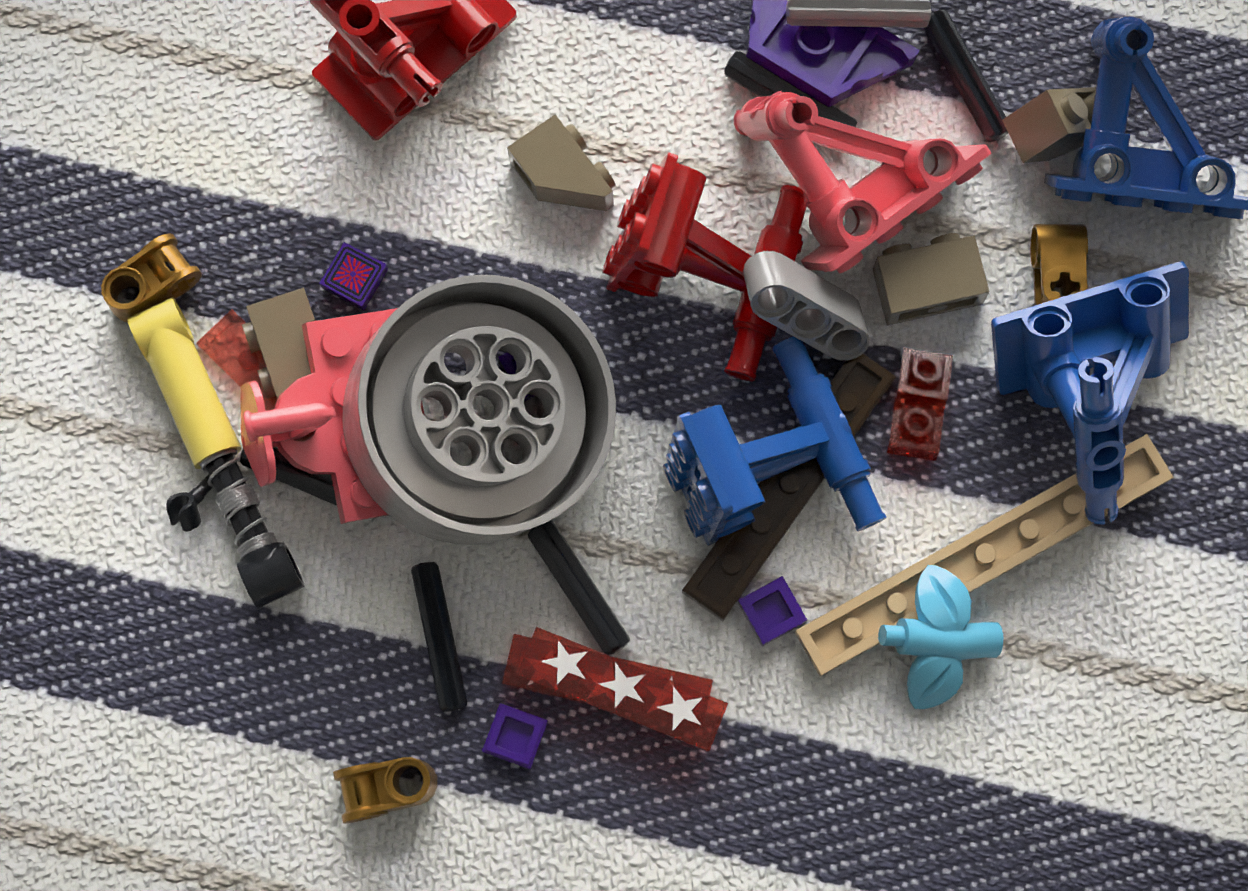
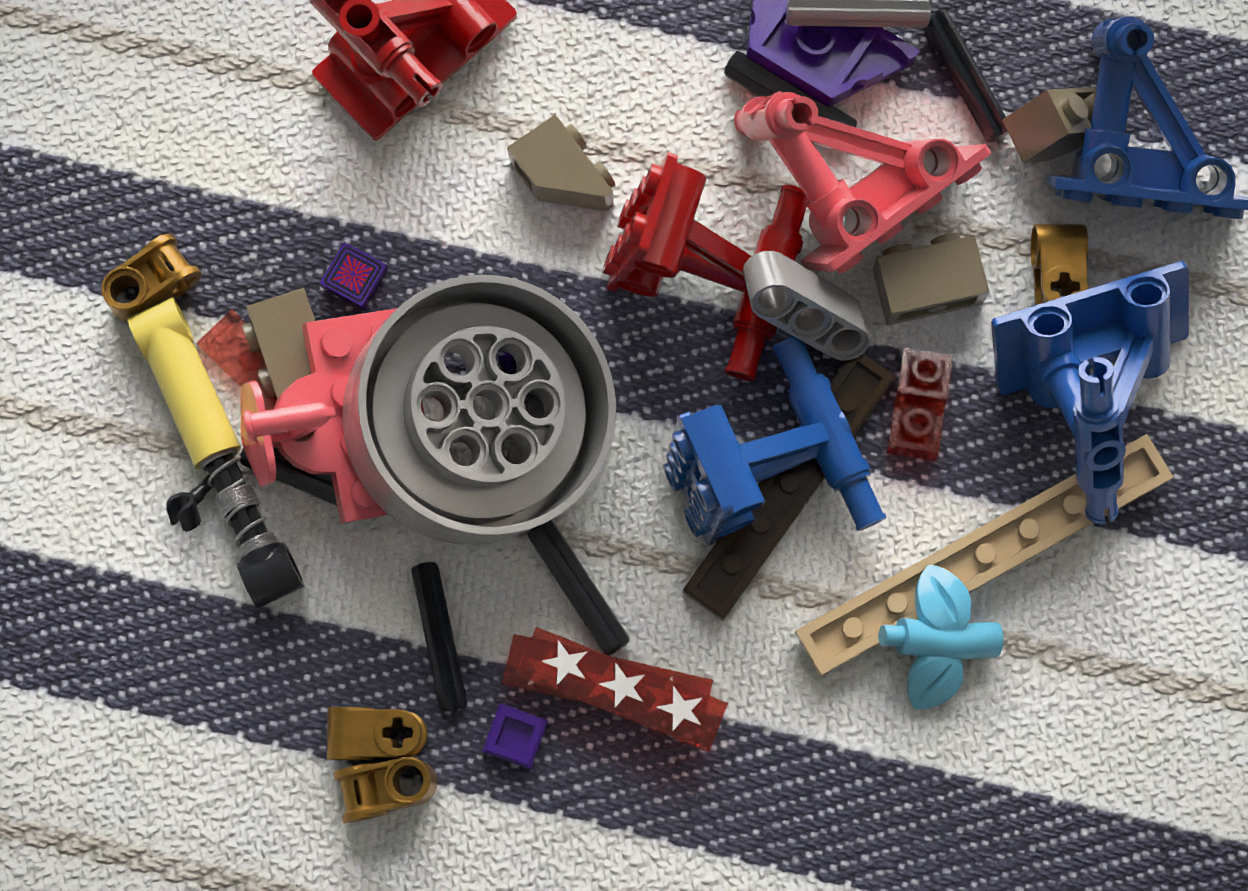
dark purple tile [737,576,807,647] -> none
none -> pearl gold piece [327,707,428,760]

